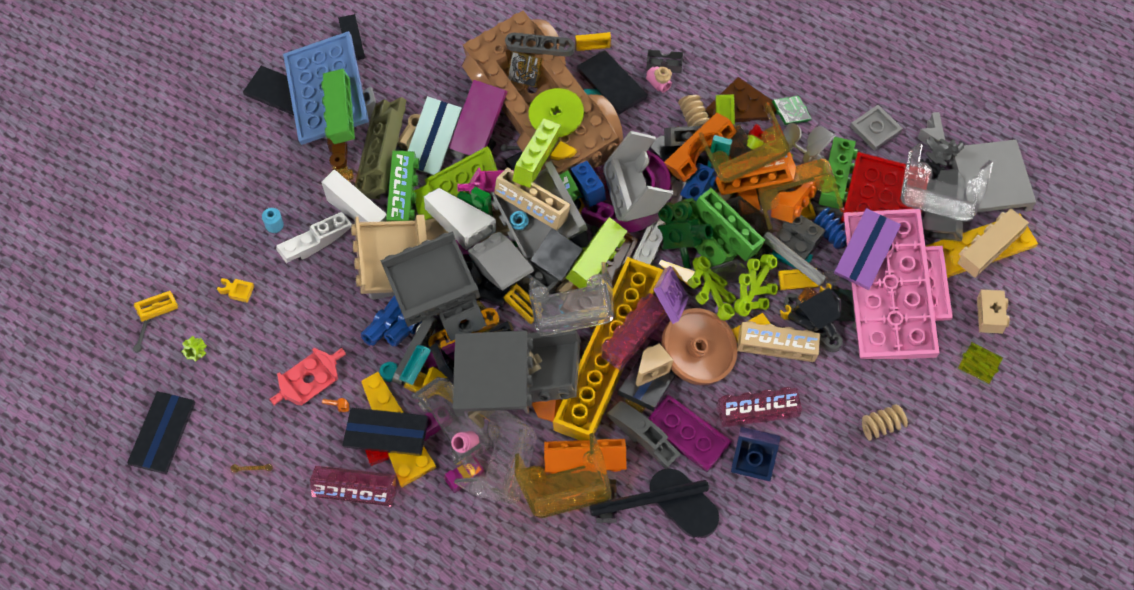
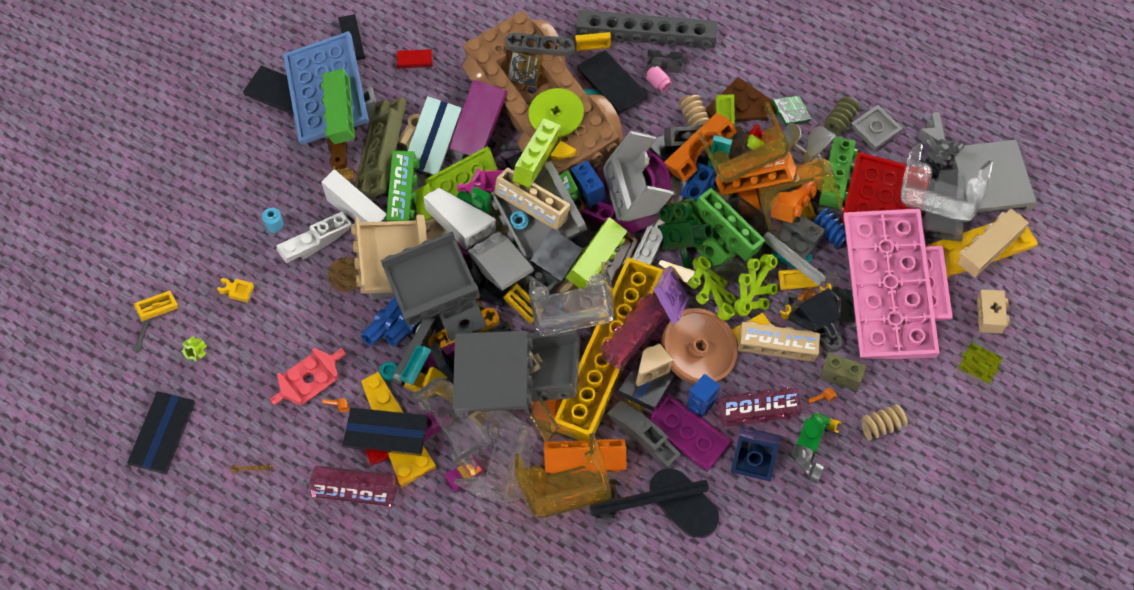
bright pink brick [451,431,479,453] -> none
tan plate [654,67,672,84] -> none
medium lavender tile [834,208,901,290] -> none
none -> clear yellow tile [328,257,359,292]
none -> red tile [397,49,433,69]
none -> clear yellow piece [530,400,559,442]
none -> dark grey brick [576,10,717,49]
none -> blue brick [687,373,720,417]
none -> torso [793,413,842,484]
none -> orange hand [808,388,837,404]
none -> olive brick [819,352,867,391]
none -> olive piece [824,97,861,136]

